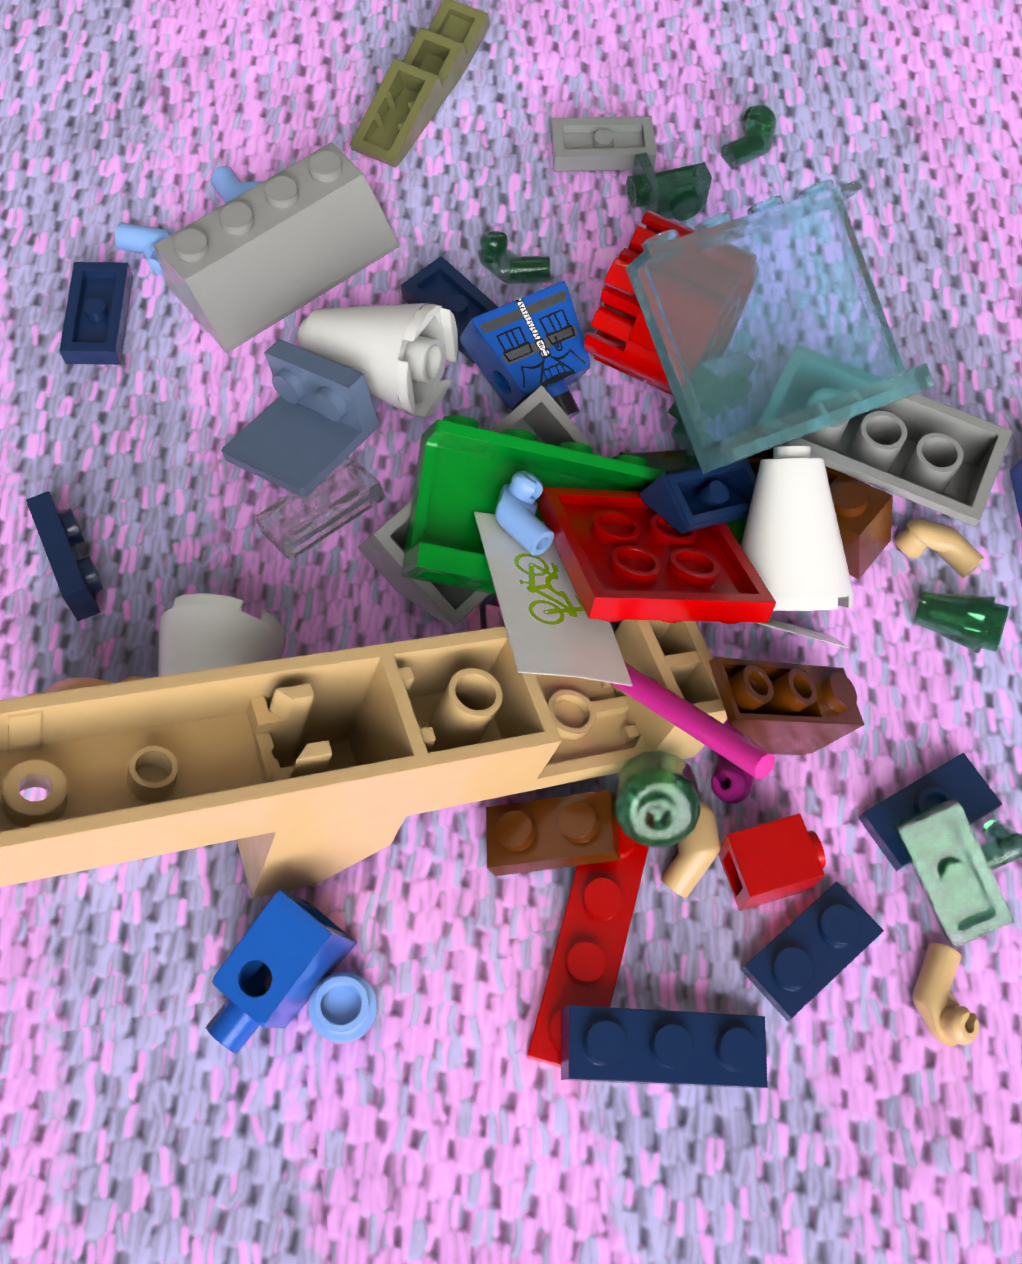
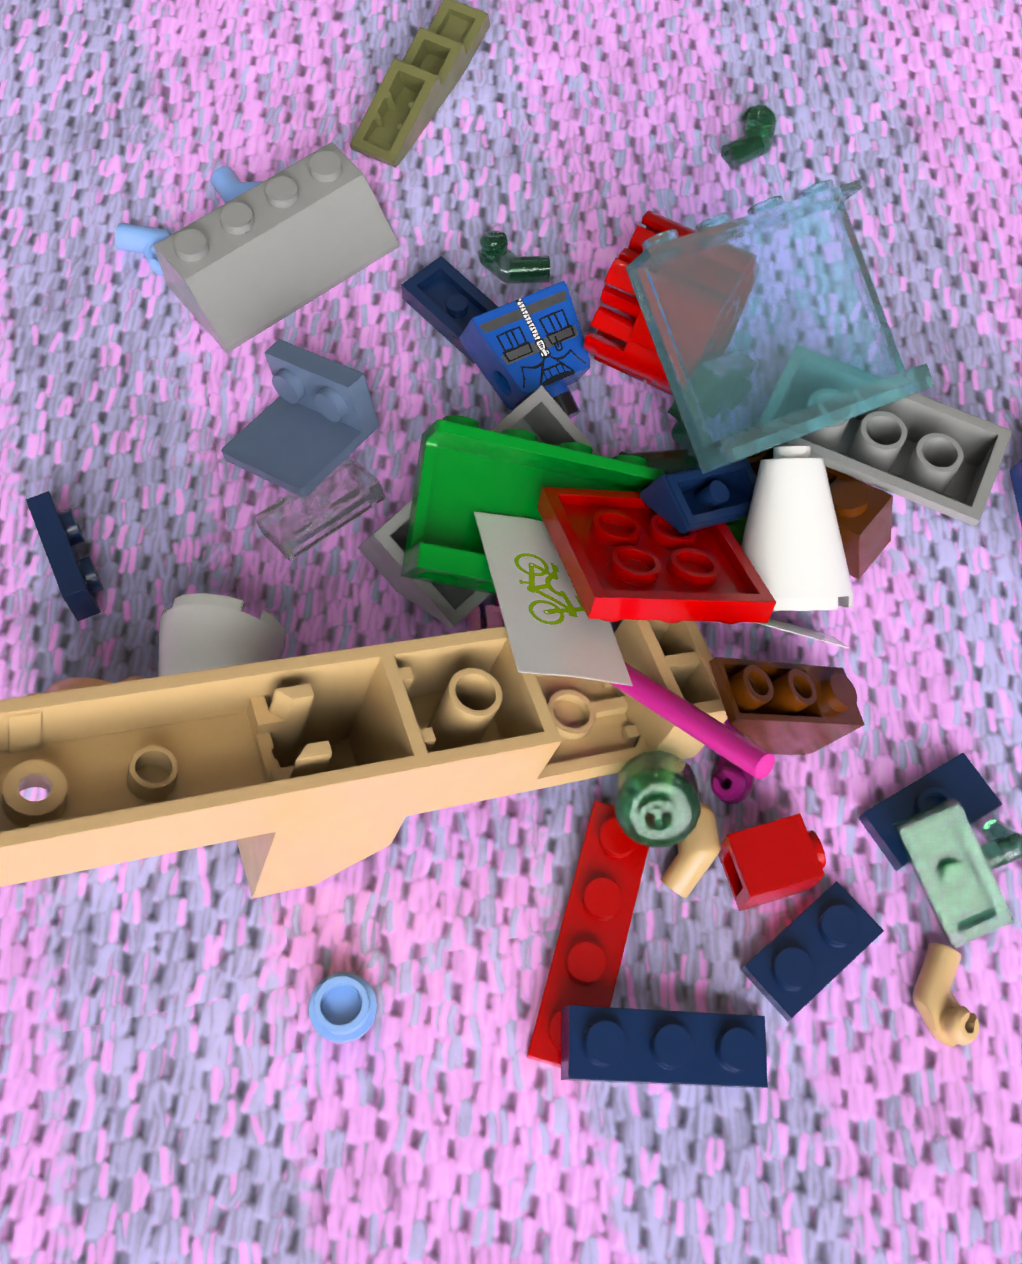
dark blue plate [59,262,133,365] -> none
blue torso [205,889,357,1053] -> none
white cone [298,303,458,417] -> none
reddish brown plate [486,789,620,876] -> none
light blue arm [495,471,554,556] -> none
light grey plate [551,116,656,172] -> none
clear green bracket [626,152,712,221] -> none
tan arm [895,518,985,579] -> none
clear green cone [913,590,1009,654] -> none

